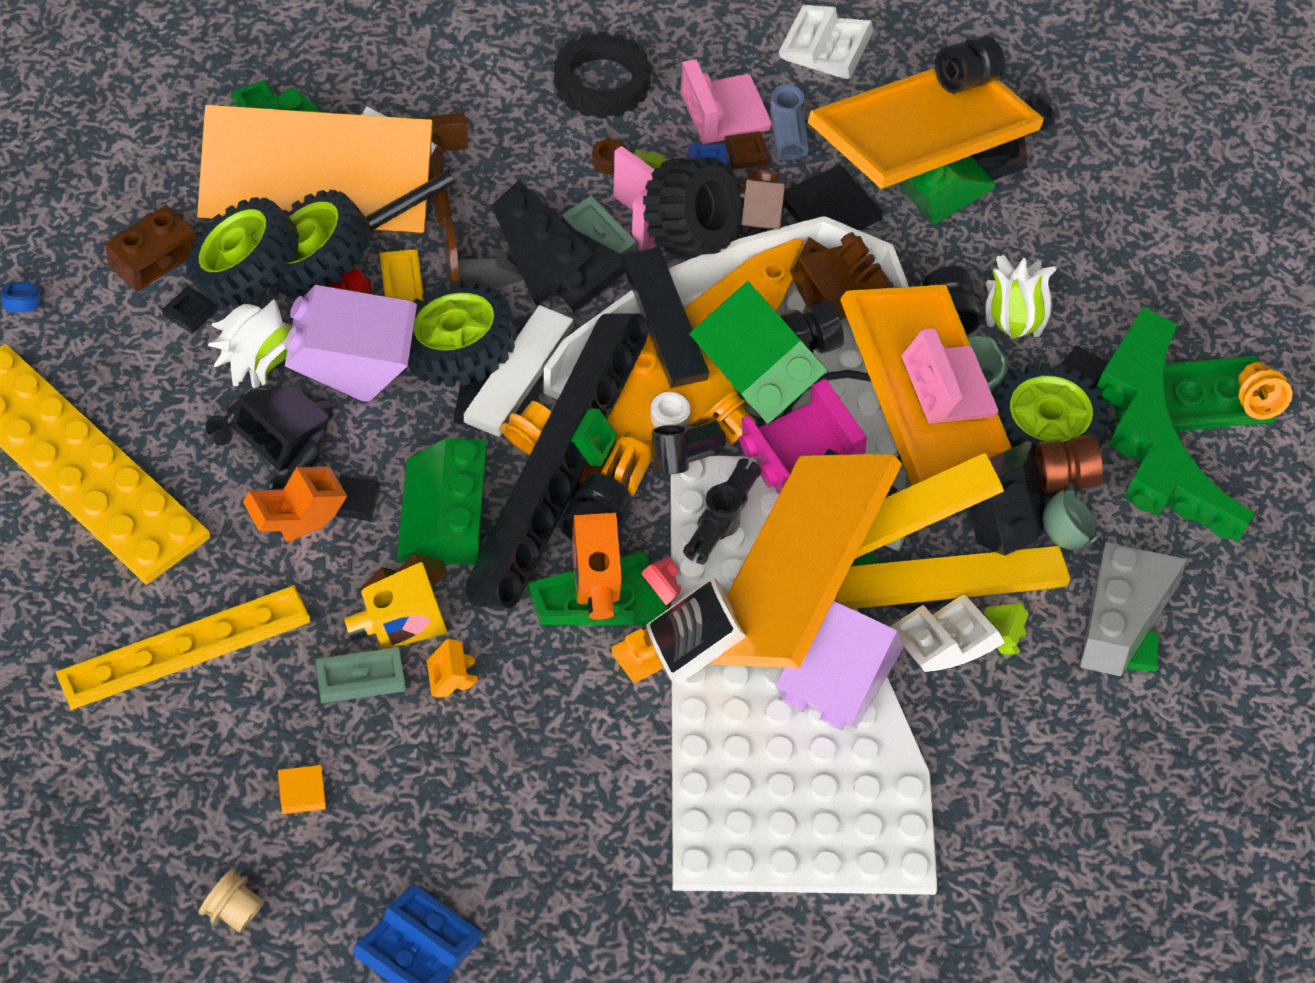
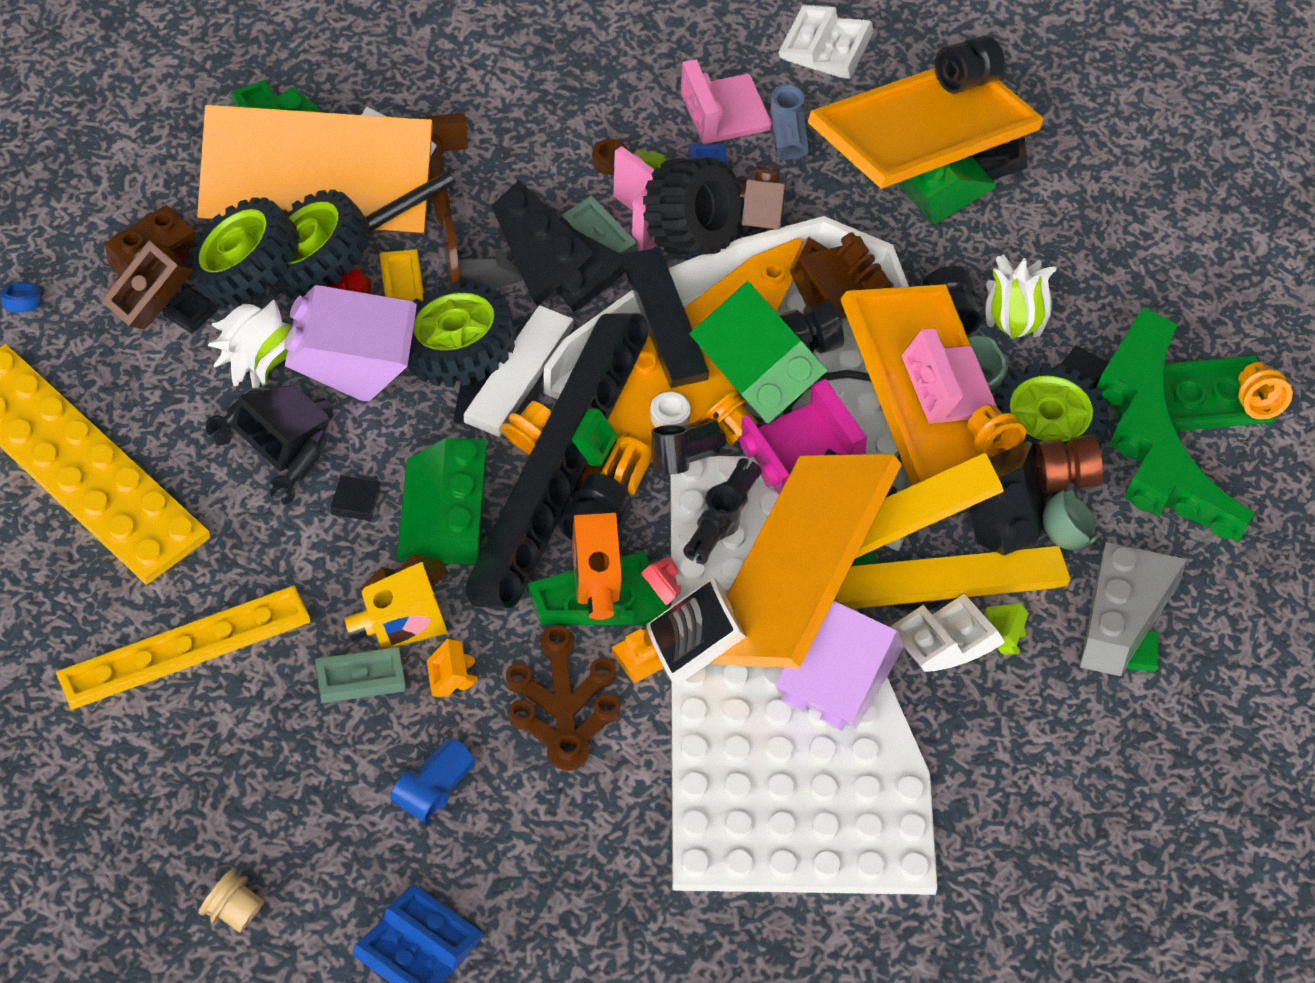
orange brick [243,466,347,542] -> none
light orange tile [278,765,326,814] -> none
black tyre [554,32,651,119] -> none
reddish brown tile [725,131,770,170] -> none
black tile [784,164,883,231] -> none
black tile [1024,94,1055,131] -> none
none -> reddish brown brick [101,240,193,329]
none -> blue piece [390,739,475,825]
none -> reddish brown plant [506,625,620,771]
none -> light orange piece [967,404,1026,458]

